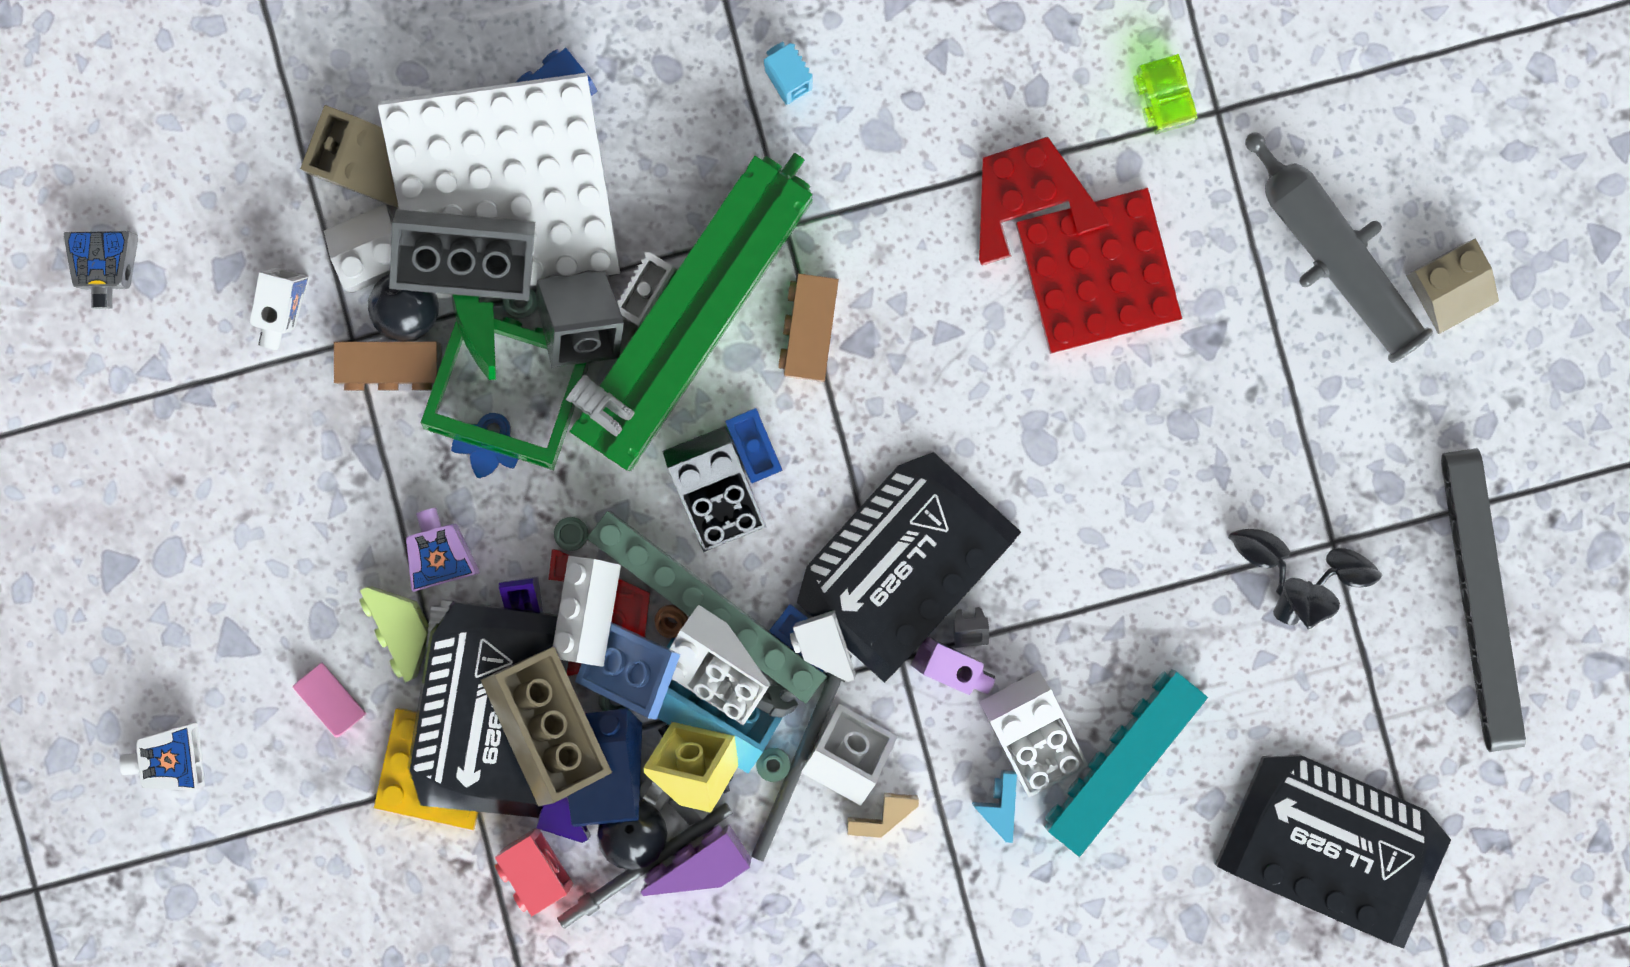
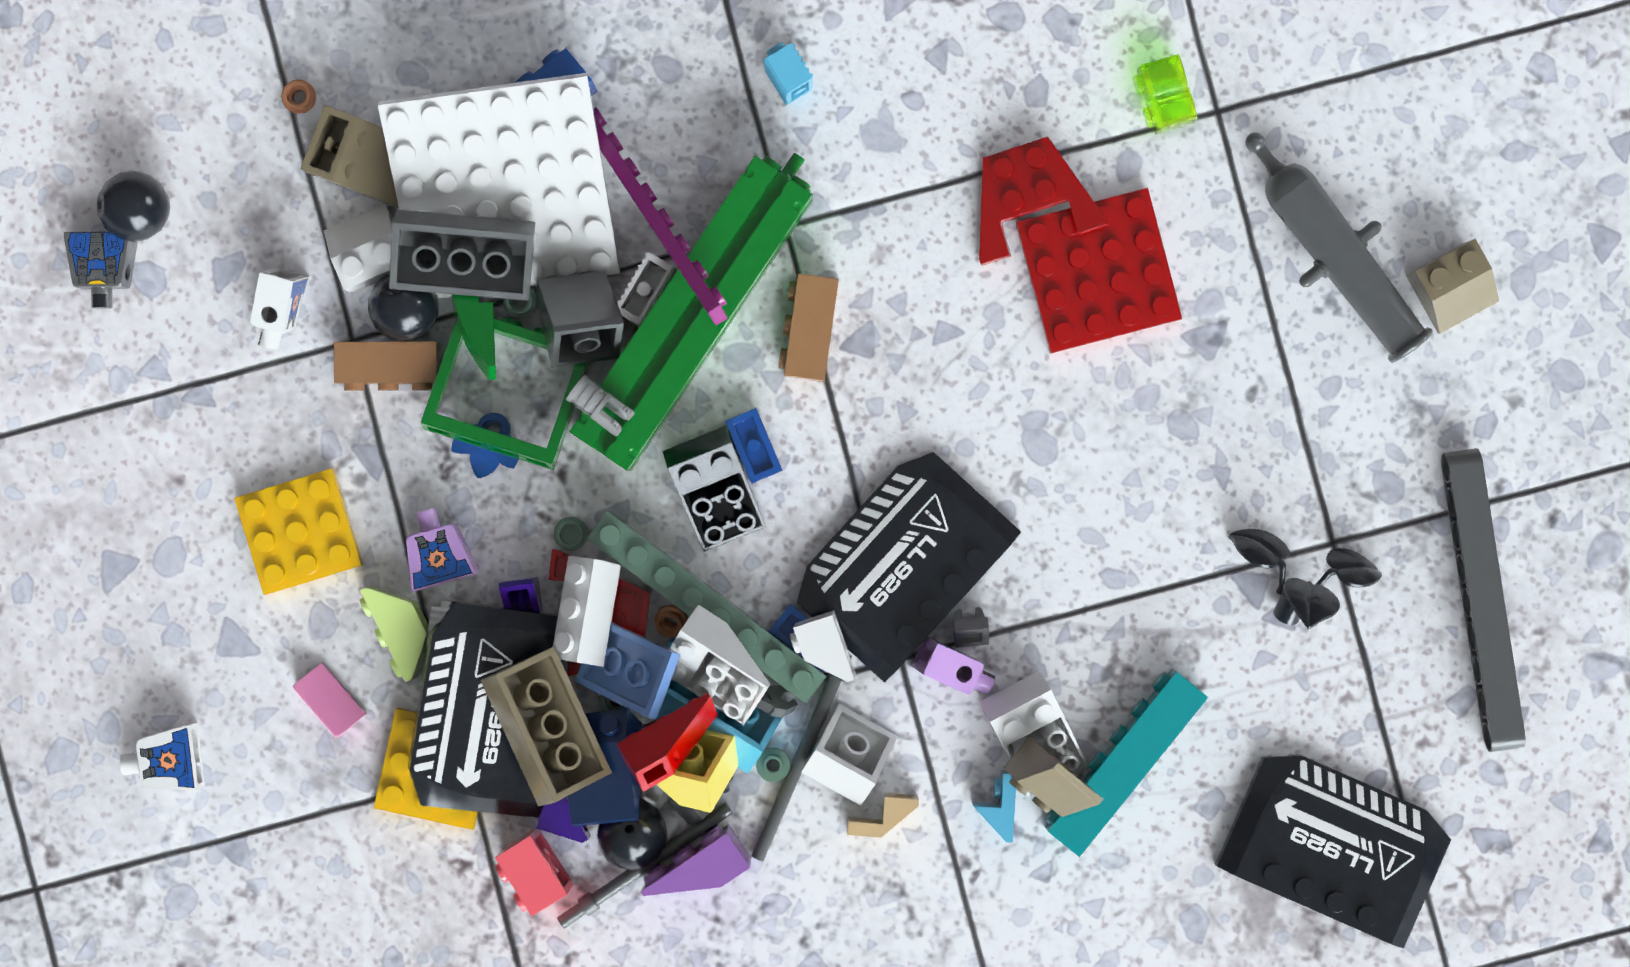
none -> black piece [97,171,170,242]
none -> yellow plate [234,468,363,595]
none -> nougat plate [281,79,316,114]
none -> magenta plate [593,107,727,326]
none -> red slope [617,692,718,792]
none -> slope [1003,736,1103,817]

